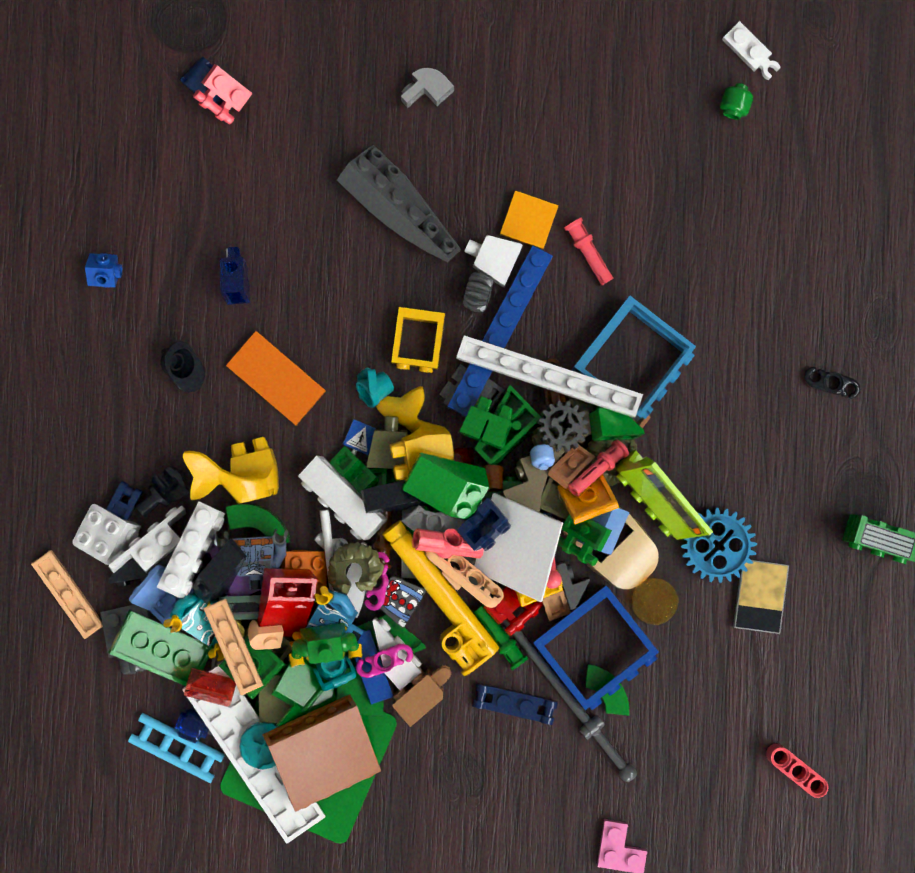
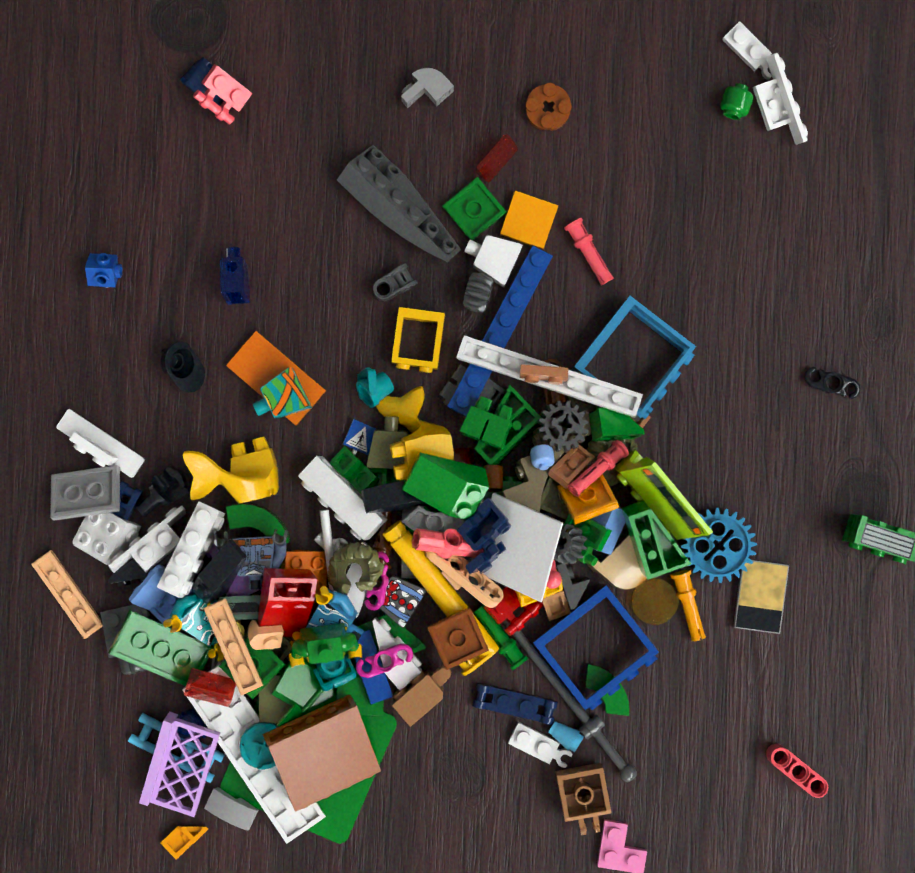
none -> light grey tile [50,465,120,521]
none -> white bracket [56,409,145,478]
none -> lavender fence [139,711,220,817]
none -> light orange slope [160,826,208,860]
none -> light grey slope [204,787,258,831]
none -> torso [253,367,312,419]
none -> dark grey piece [373,263,418,302]
none -> dark orange plate [427,607,489,670]
none -> green tile [442,177,507,240]
none -> dark blue plate [465,541,506,574]
none -> clear red slope [476,134,518,183]
none -> white plate [508,721,573,768]
none -> nougat plate [520,364,569,385]
none -> dark orange plate [526,83,572,131]
none -> medium azure cone [548,721,584,752]
none -> dark grey gear [554,524,587,565]
none -> medium nougat hinge [555,763,611,835]
none -> green wedge [622,500,691,580]
none -> light orange pin [670,570,706,641]
none -> white bracket [753,53,808,145]

